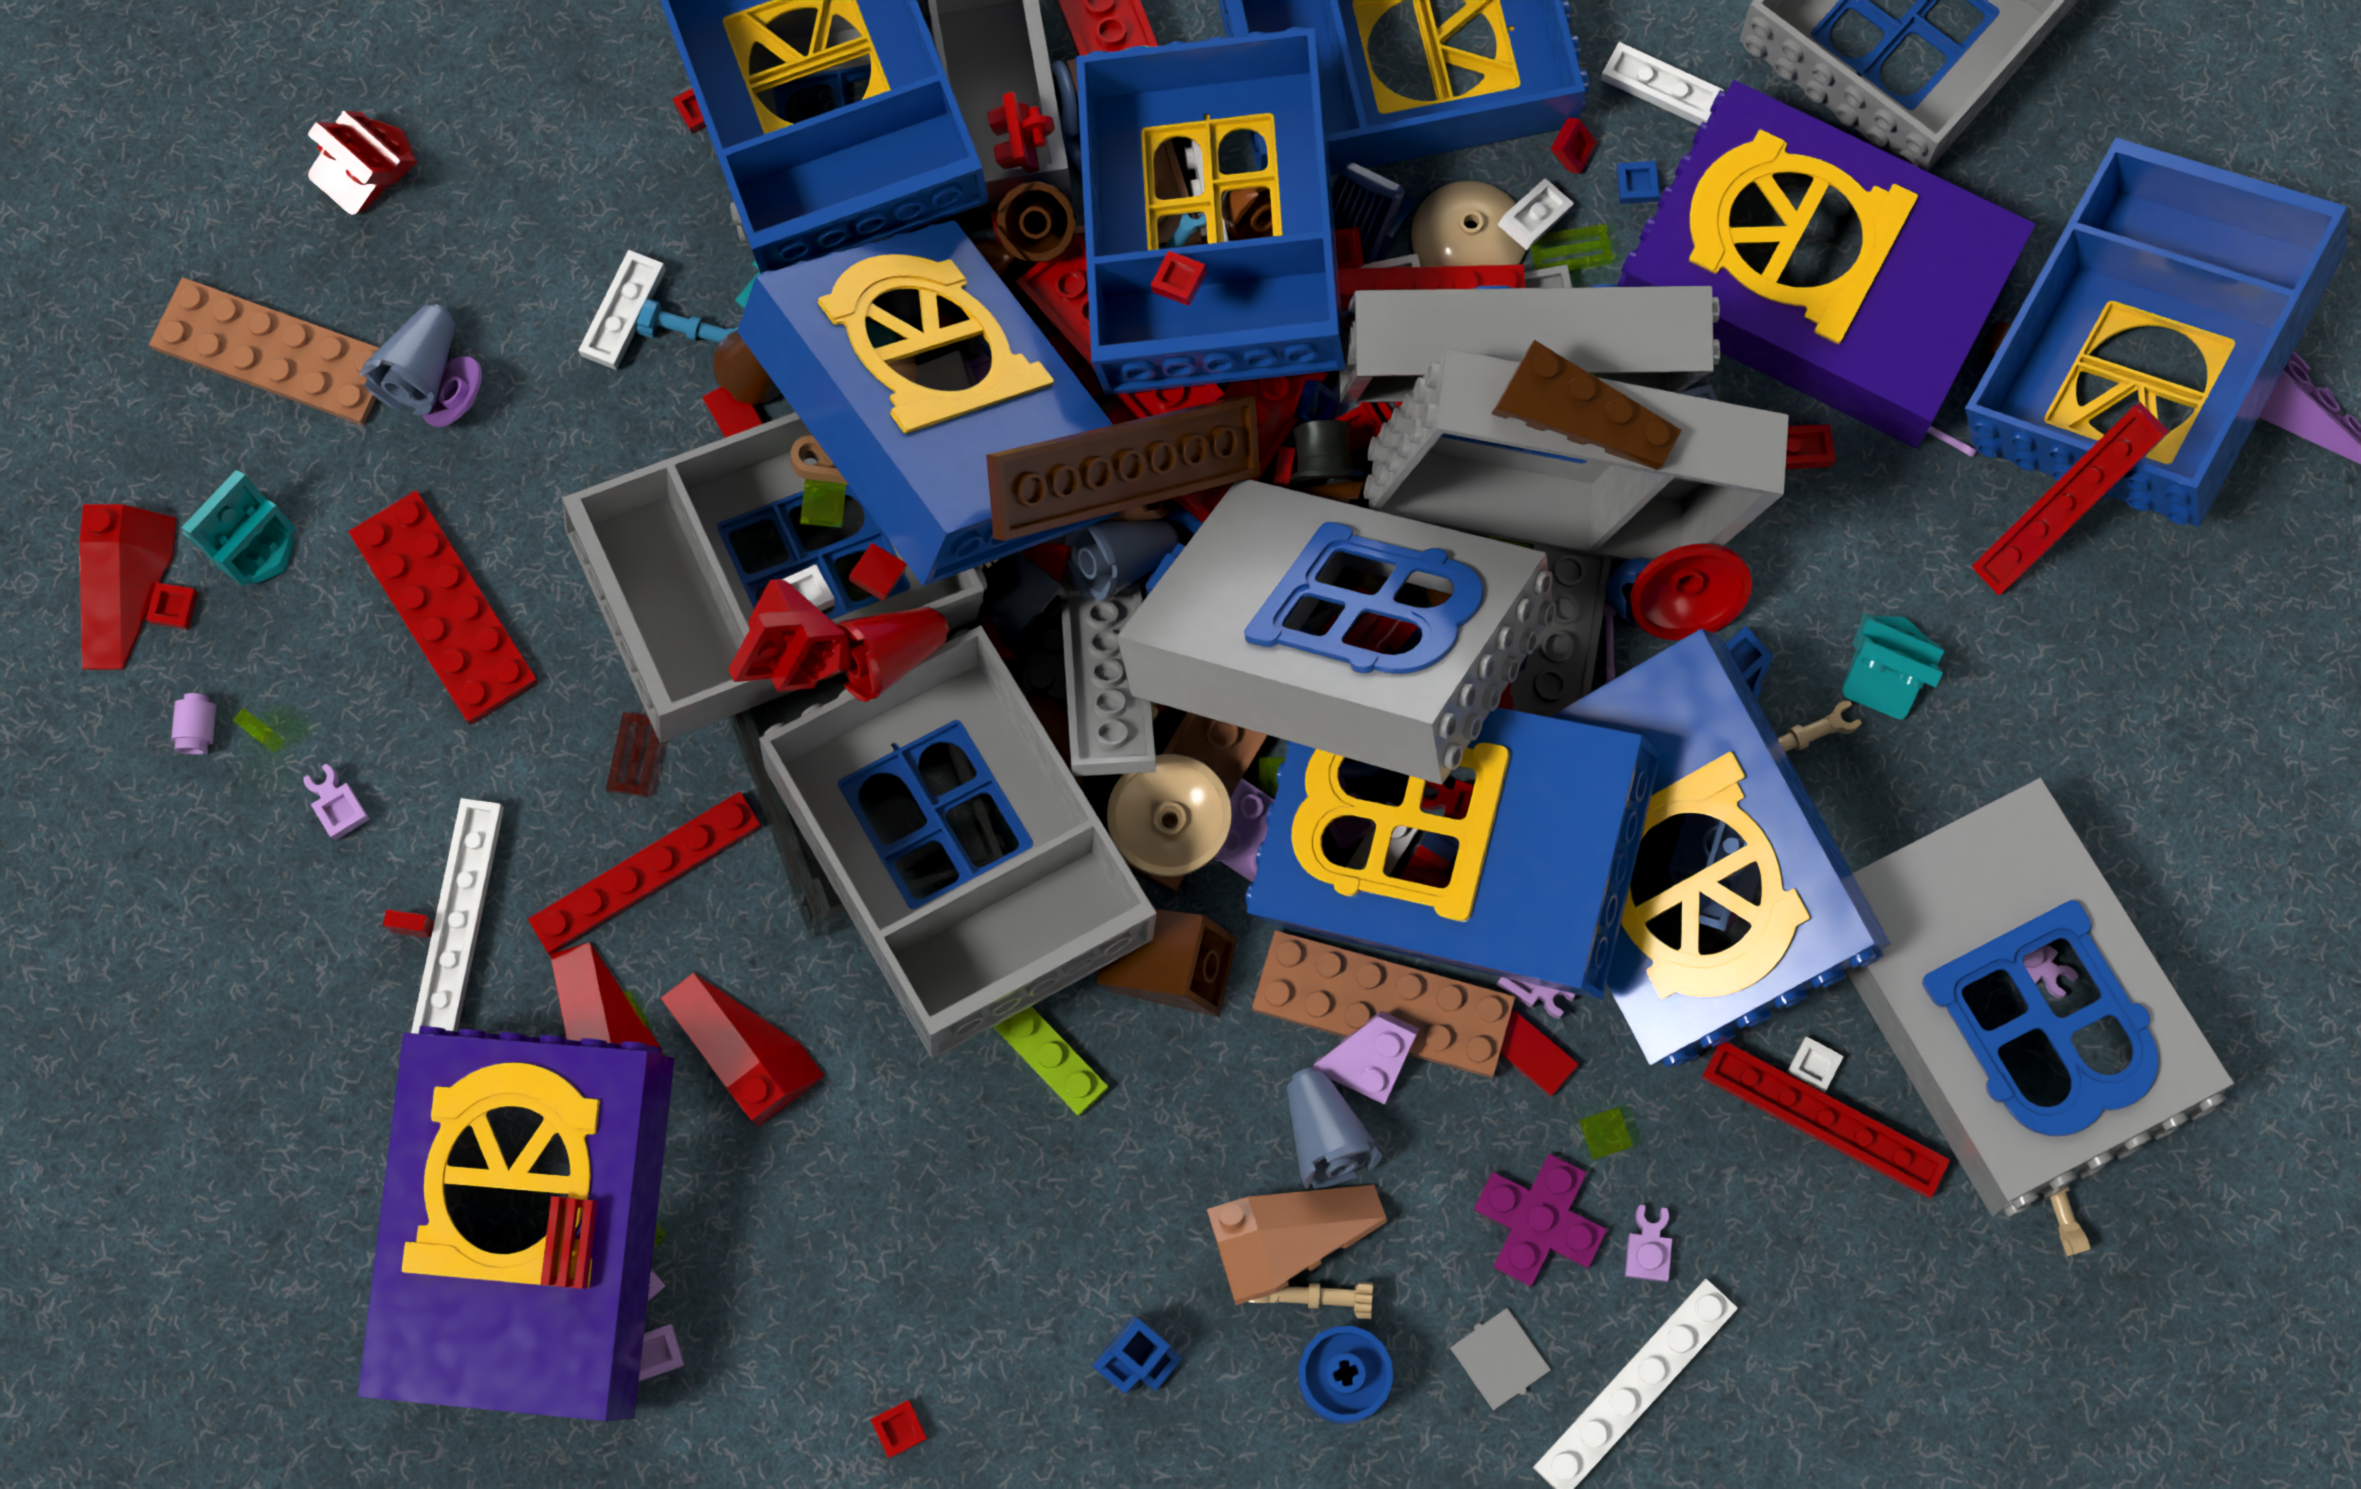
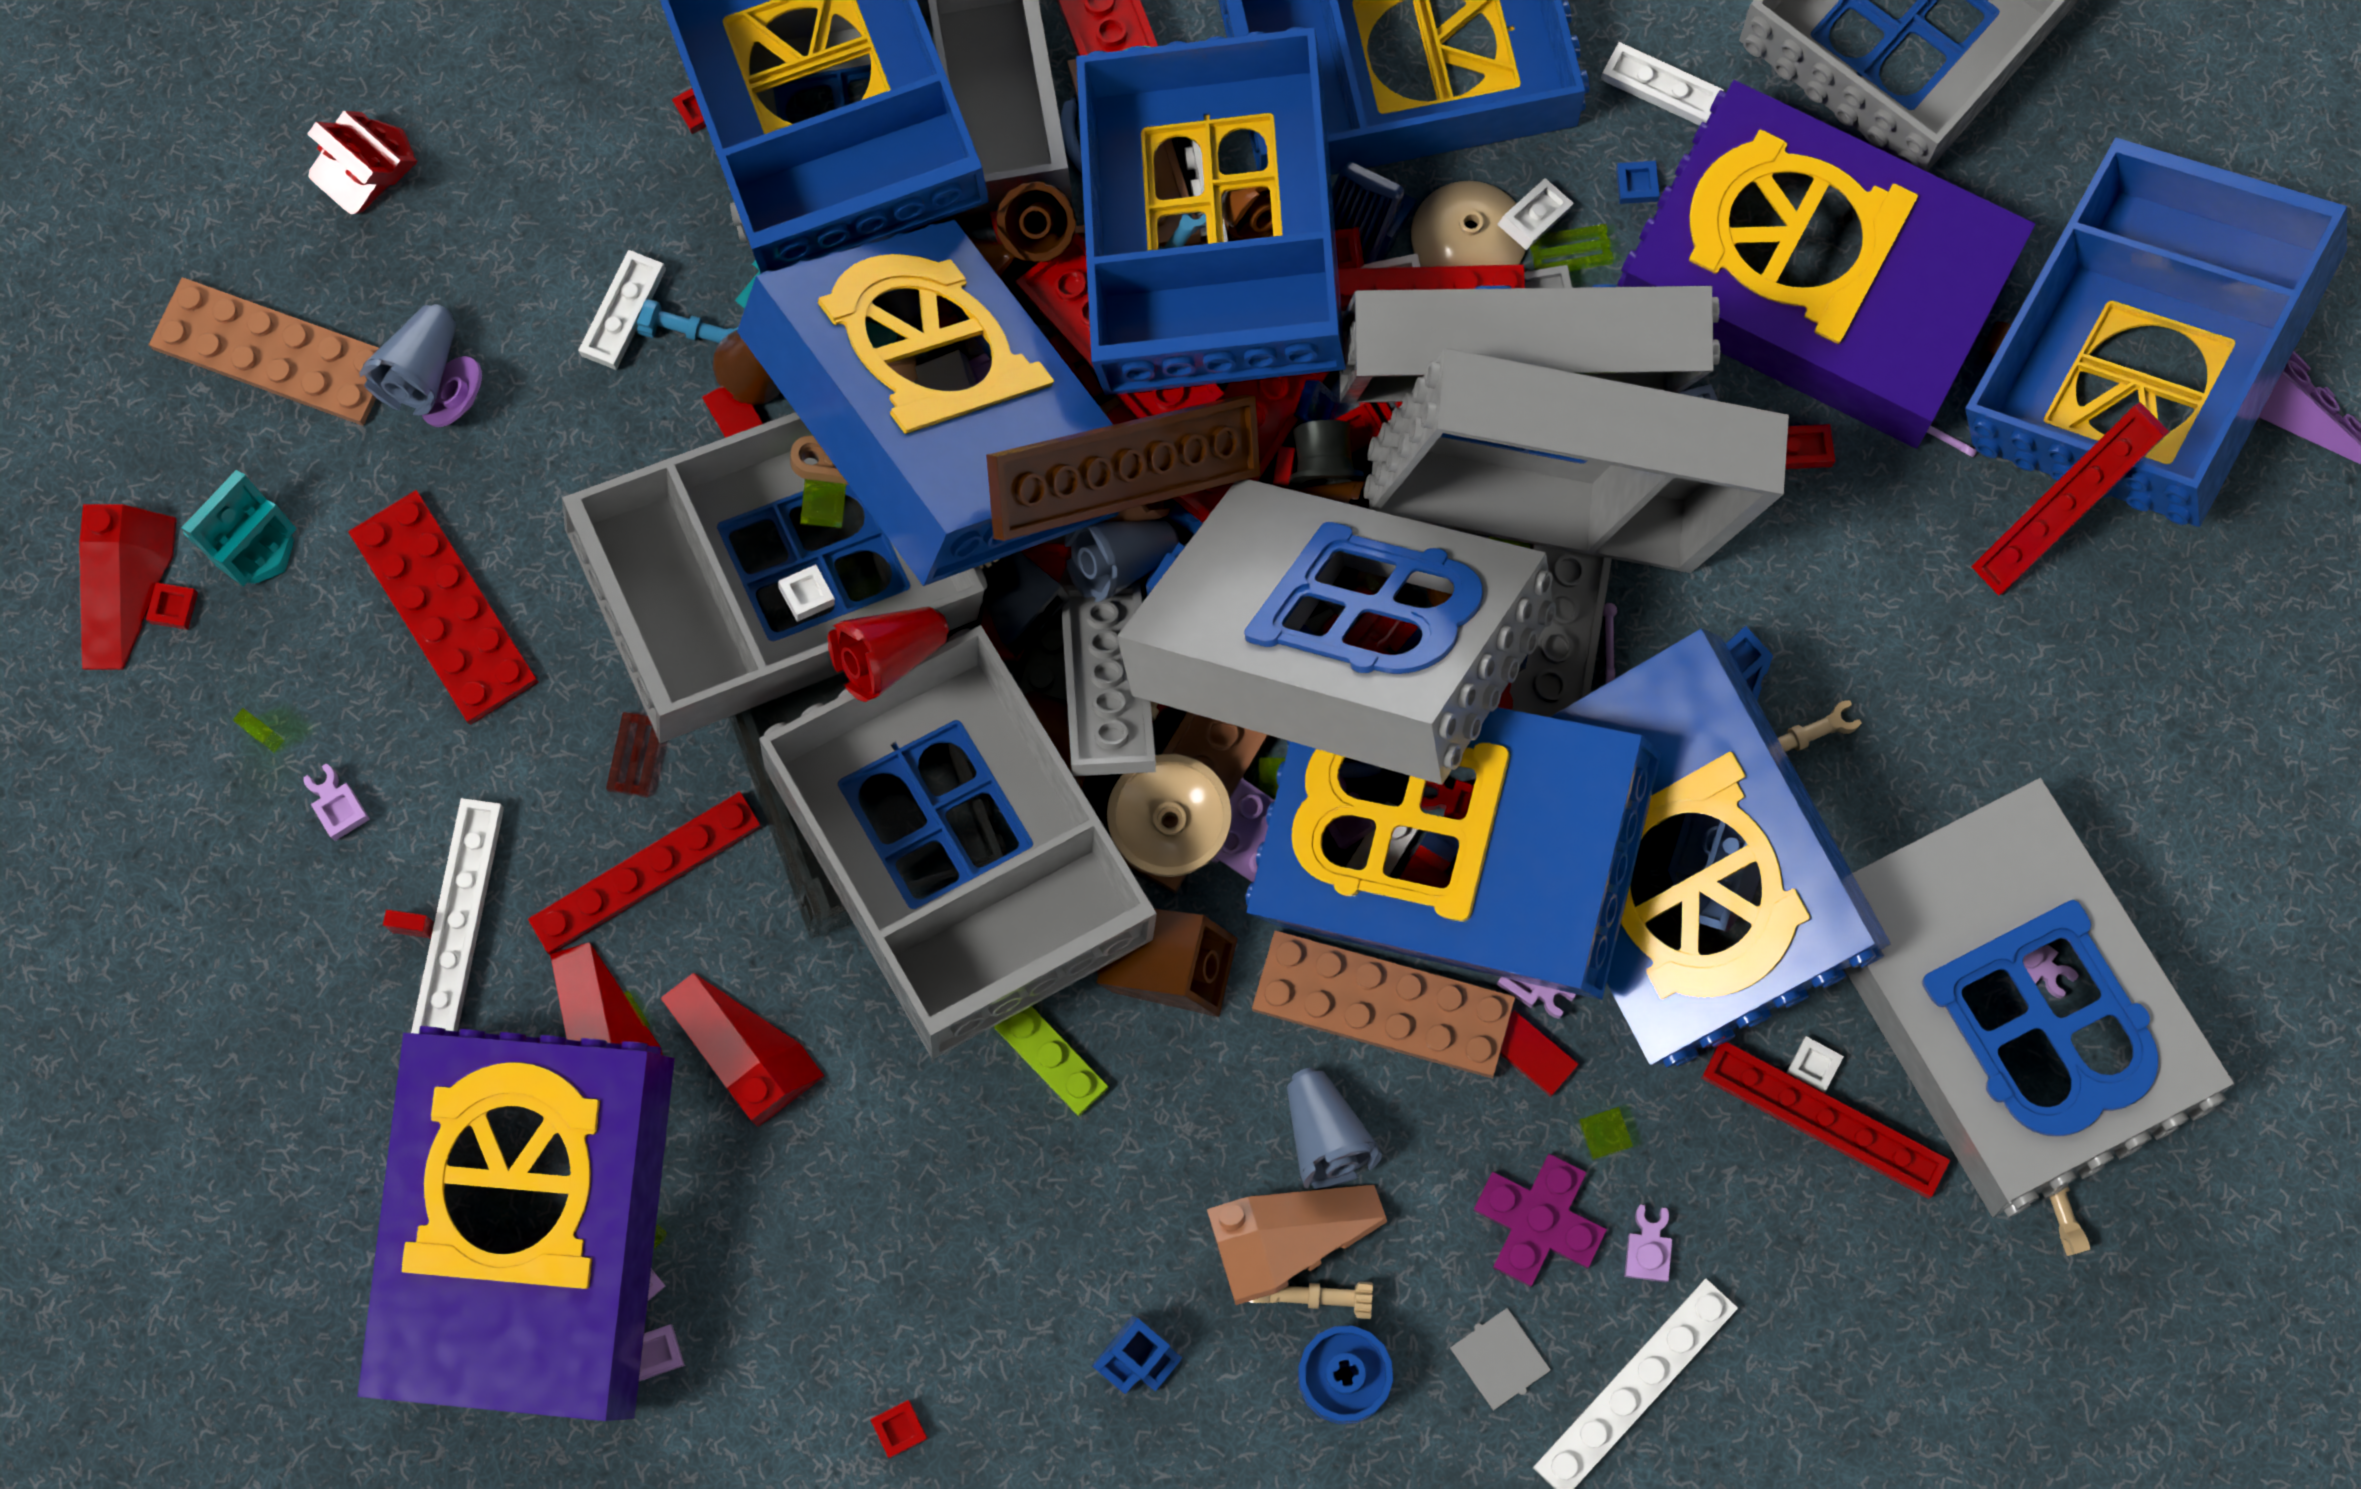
lavender brick [171,693,217,755] -> none
red tile [540,1196,598,1289] -> none
red piece [728,579,850,692] -> none
red tile [849,542,907,602] -> none
red hips [987,91,1055,173] -> none
medium blue piece [1051,60,1079,141] -> none
red tile [1151,250,1207,306] -> none
lavender wing [1313,1011,1419,1105] -> none
reddish brown wing [1491,340,1682,470] -> none
red tile [1550,118,1597,174] -> none
blue hair [1605,557,1652,622] -> none
red dish [1630,544,1752,641] -> none
teal piece [1842,612,1944,719] -> none

